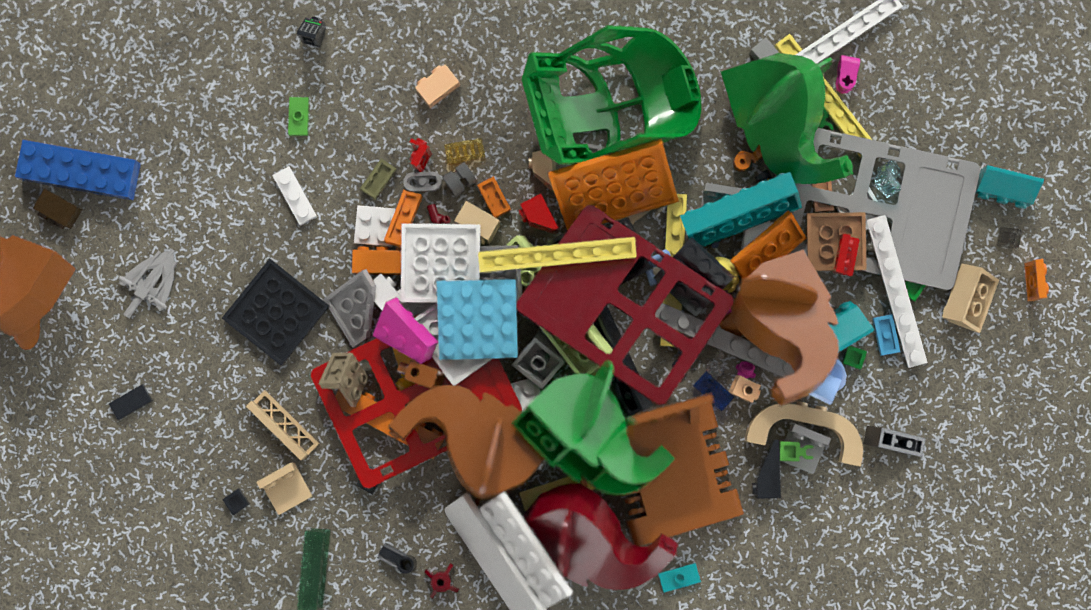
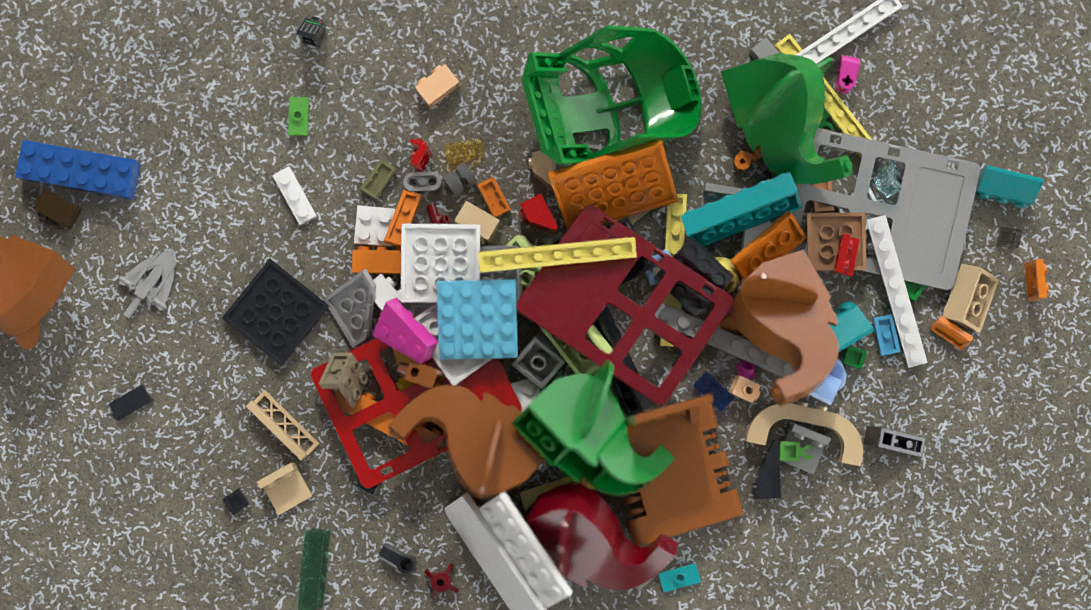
none -> orange plate [930,315,973,350]

